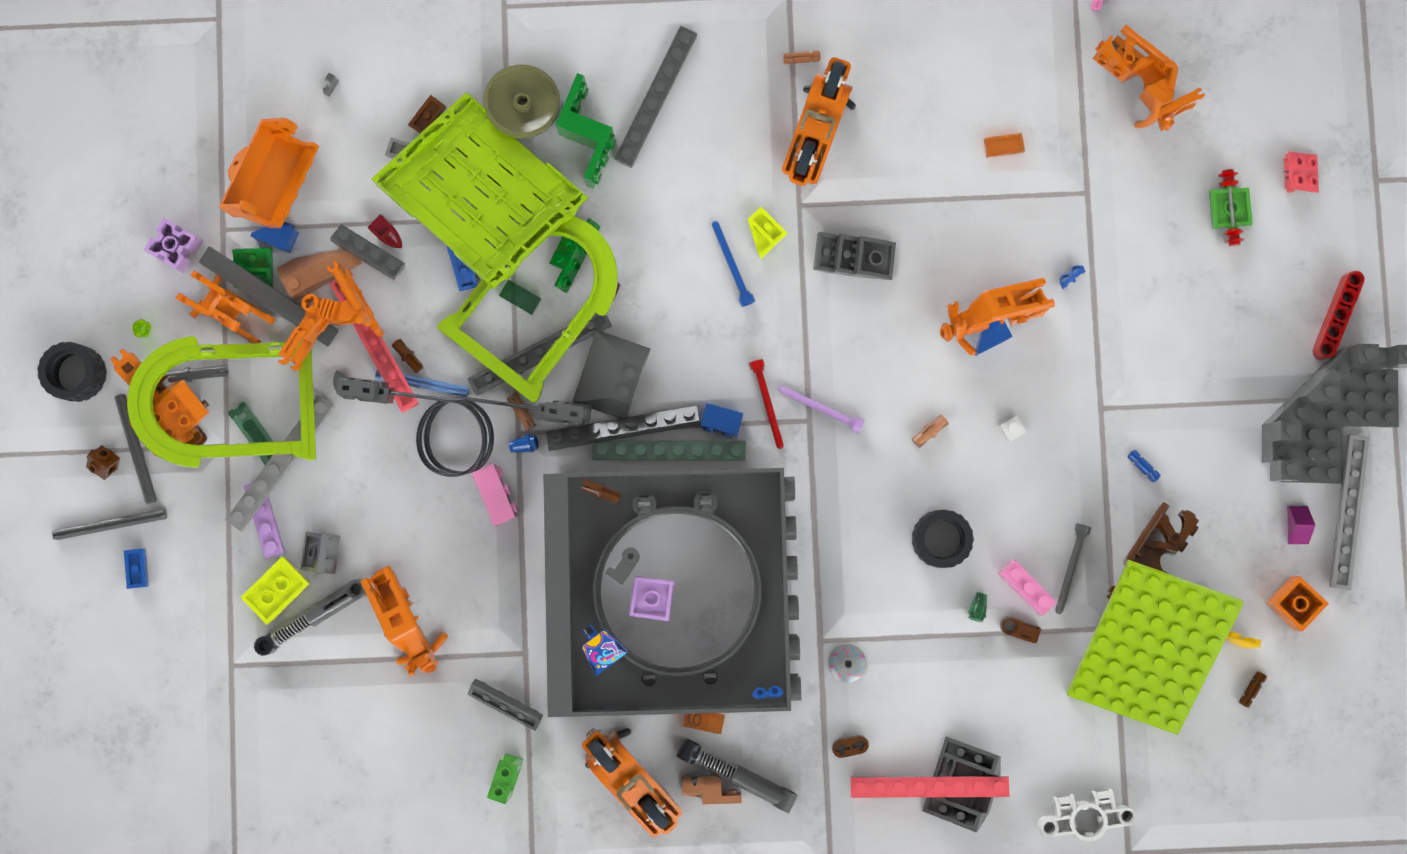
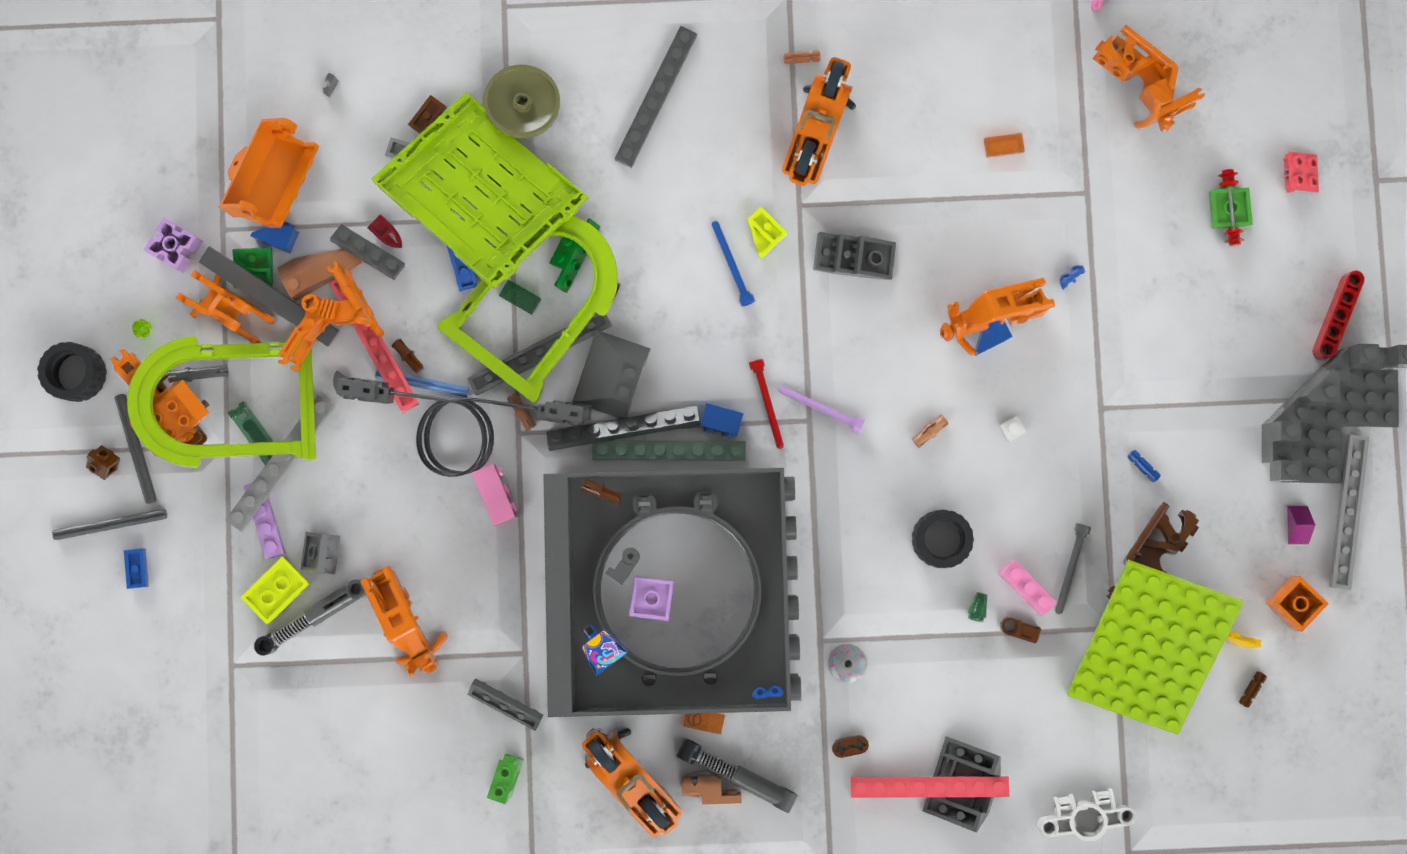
blue cone [509,434,539,453] -> none
green bracket [555,73,616,189] -> none

